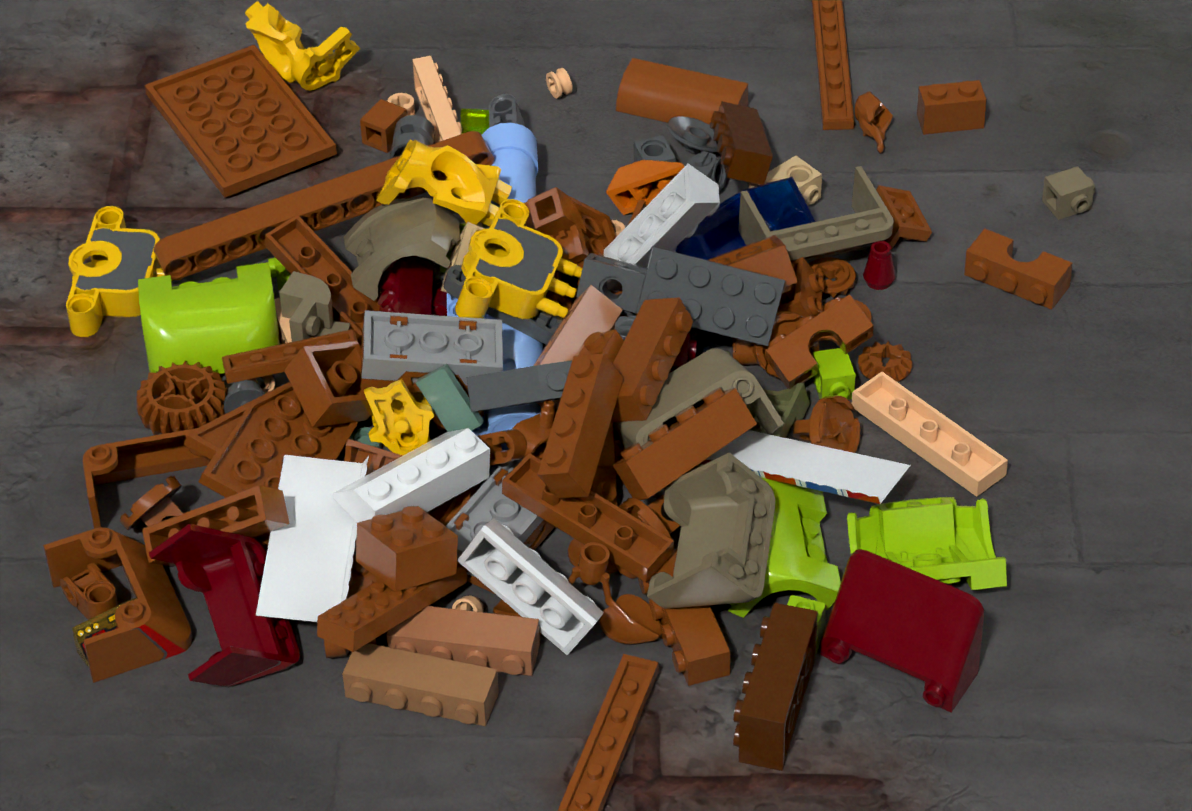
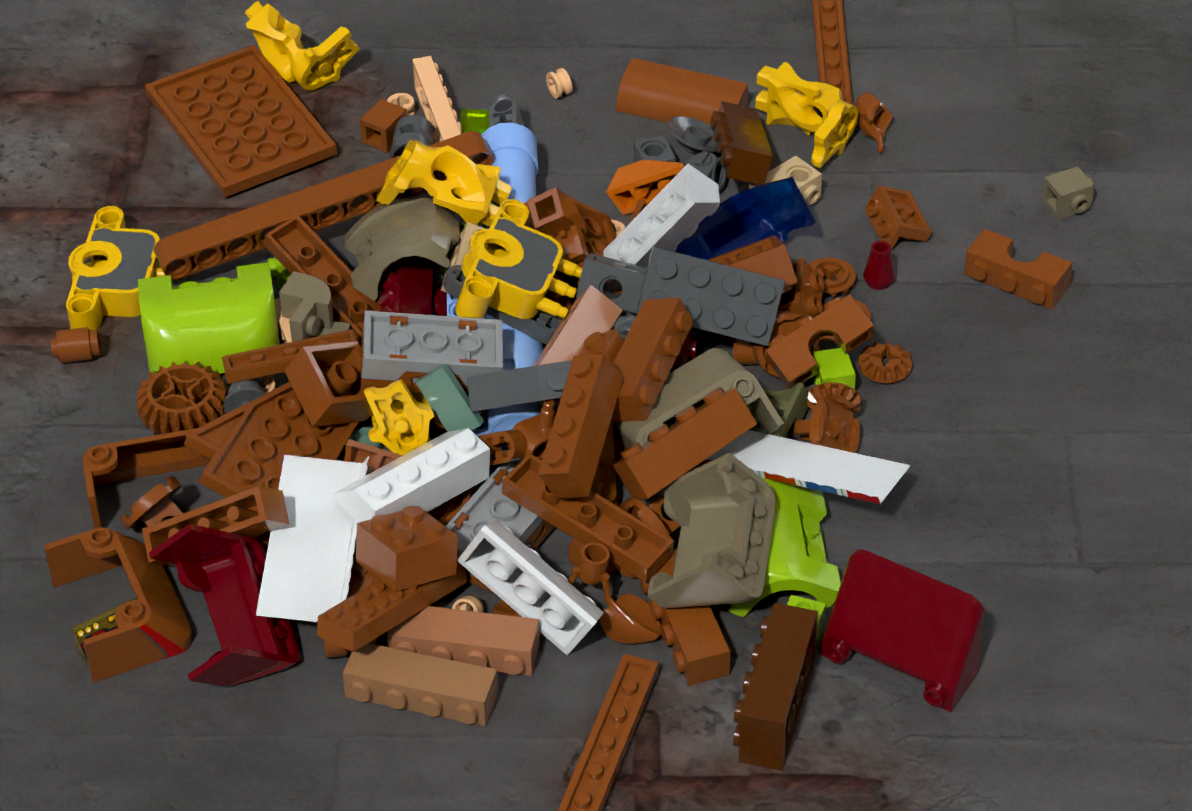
dark orange piece [60,562,119,629] -> none
dark tan windscreen [738,166,894,262] -> none
lime piece [847,497,1007,590] -> none
light nougat piece [852,372,1008,497] -> none
dark orange brick [917,80,986,135] -> none
none -> dark orange brick [51,327,101,363]
none -> yellow hips [755,62,858,168]
none -> dark orange gear [807,382,862,414]

